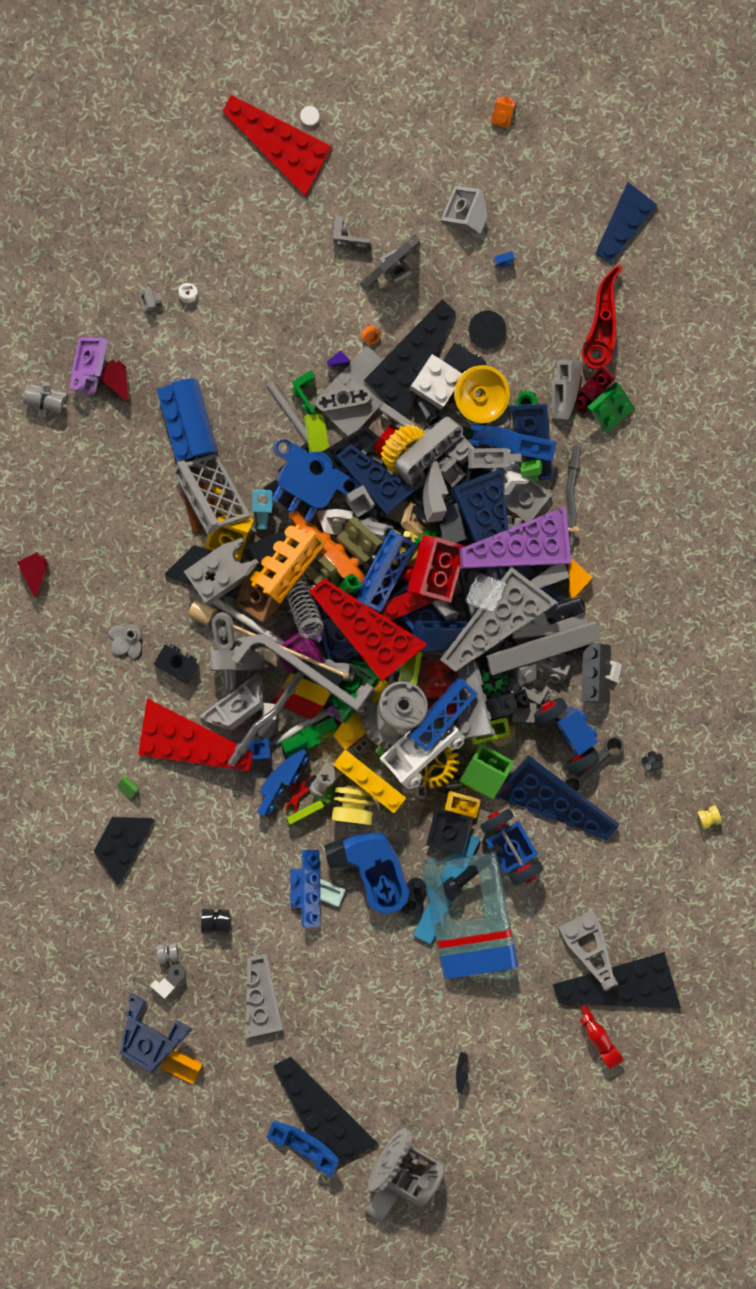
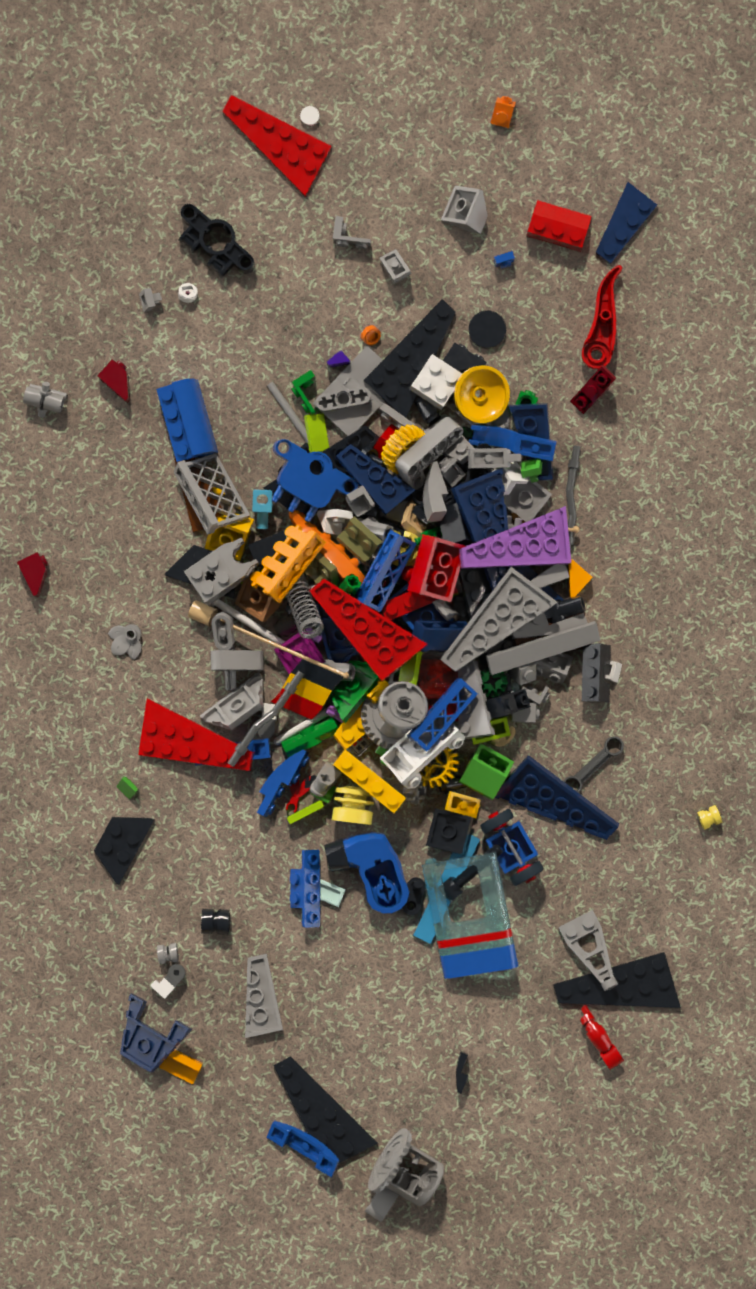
medium lavender plate [70,337,108,395] -> none
black brick [153,644,199,685] -> none
light grey panel [231,634,376,714] -> none
dark grey wing [360,235,420,288] -> none
clear piece [465,573,508,613] -> none
brick [534,698,599,774] -> none
light grey slope [552,360,582,419] -> none
green plate [588,382,635,434] -> none
black plant [641,751,663,771] -> none
none -> black piece [178,204,255,278]
none -> red slope [527,200,592,252]

